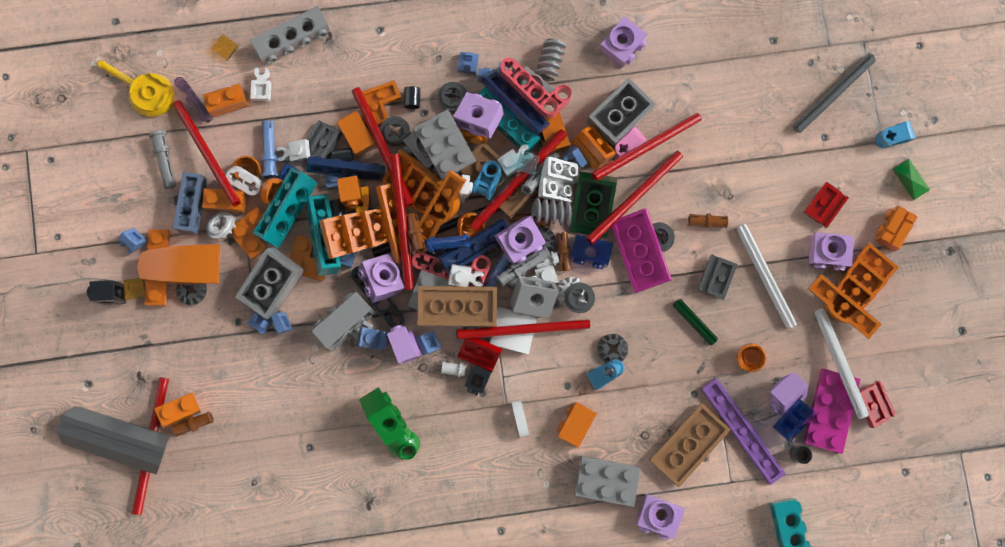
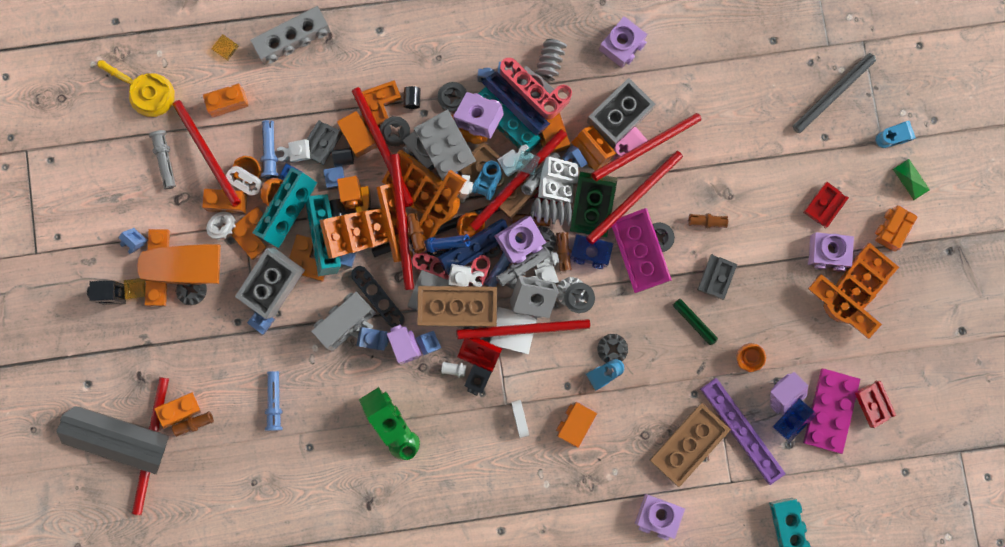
sand blue brick [173,172,208,235] -> none
clear purple plate [174,77,214,123] -> none
white plate [250,67,272,101] -> none
medium blue plate [271,312,293,334] -> none
dark blue plate [306,156,385,181] -> none
lavender brick [358,253,405,303] -> none
medium blue tile [458,52,479,74] -> none
light grey brick [574,456,641,507] -> none
white axle [736,224,797,329] -> none
black beam [789,446,812,464] -> none
white axle [814,309,869,419] -> none
none -> medium blue pin [265,371,283,431]

